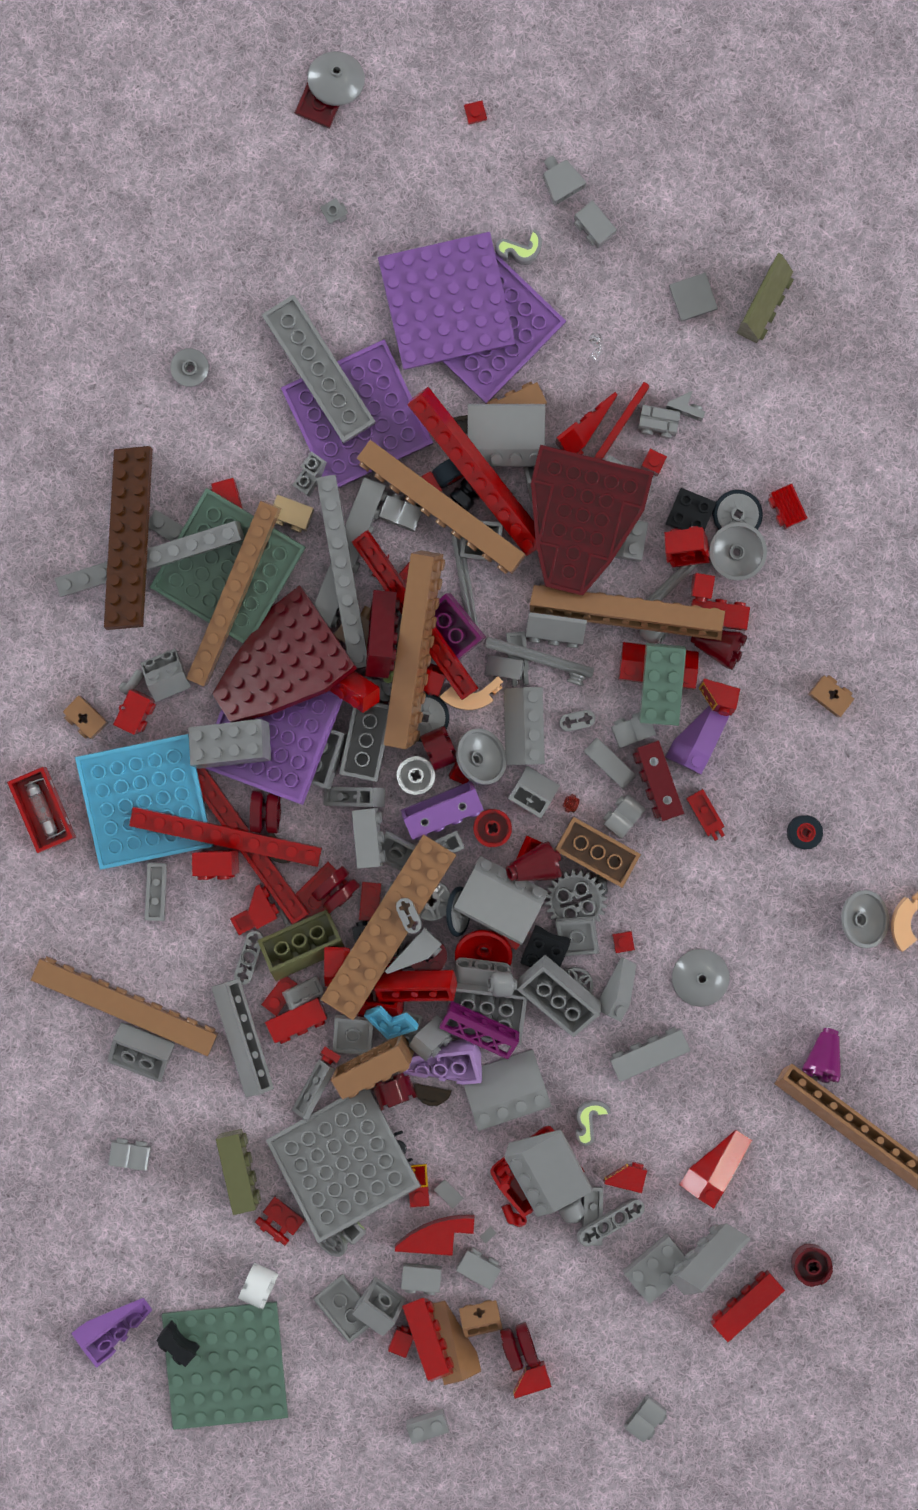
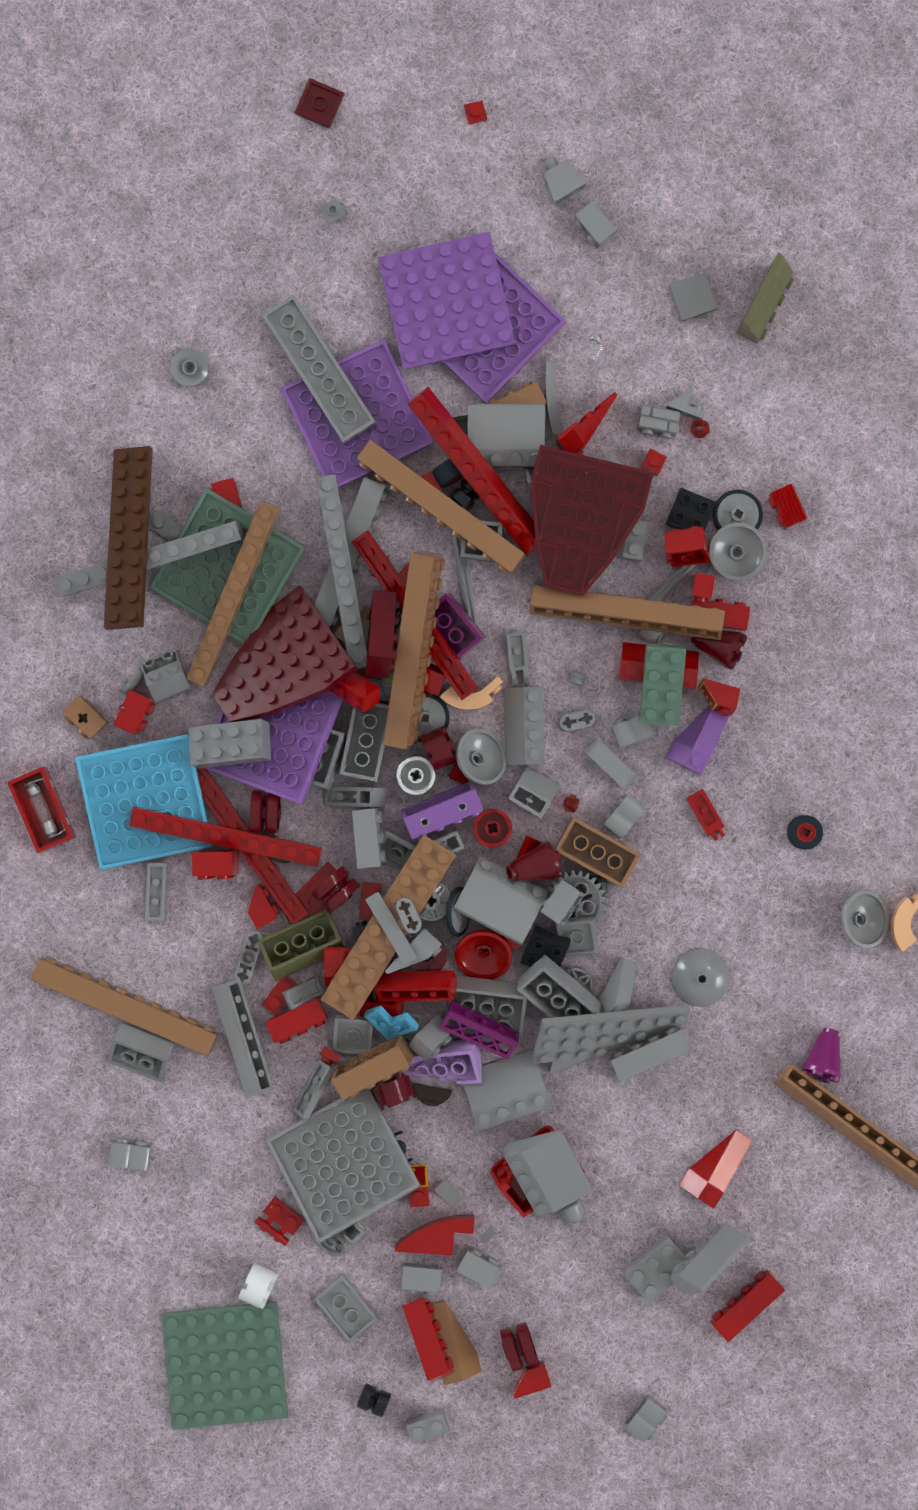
medium lavender wedge [71,1298,152,1368] -> none
black brick [156,1320,200,1367] -> none
olive brick [216,1129,261,1215] -> none
red plate [230,909,255,935] -> none
tan brick [273,495,314,533] -> none
light grey slope [293,451,327,497] -> none
light grey dish [307,52,365,106] -> none
light grey slope [352,1277,406,1336] -> none
light grey brick [379,494,422,532] -> none
red brick [388,1325,413,1358] -> none
light grey beam [454,958,511,987] -> none
medium nougat brick [459,1300,503,1338] -> none
light grey axle [484,637,594,678] -> none
light grey slope [485,655,524,680] -> none
light grey head [488,972,517,997] -> none
light grey animal [495,229,542,265] -> none
red arm [501,1203,527,1227] -> none
light grey slope [525,612,587,648] -> none
light grey animal [575,1100,611,1146] -> none
light grey beam [577,1198,645,1247] -> none
light grey plate [582,1186,603,1246] -> none
red tile [594,382,650,459] -> none
red slope [603,1162,647,1193] -> none
red plate [612,931,635,953] -> none
dark red piece [632,740,685,821] -> none
dark red brick [791,1244,833,1287] -> none
medium nougat brick [808,675,854,718] -> none
none -> black wheel [357,1383,391,1418]
none -> light grey sticker [366,892,417,965]
none -> light grey wing [532,1005,690,1073]
none -> light grey brick [540,880,585,926]
none -> light grey sticker [545,361,563,435]
none -> clear red plate [690,419,710,438]

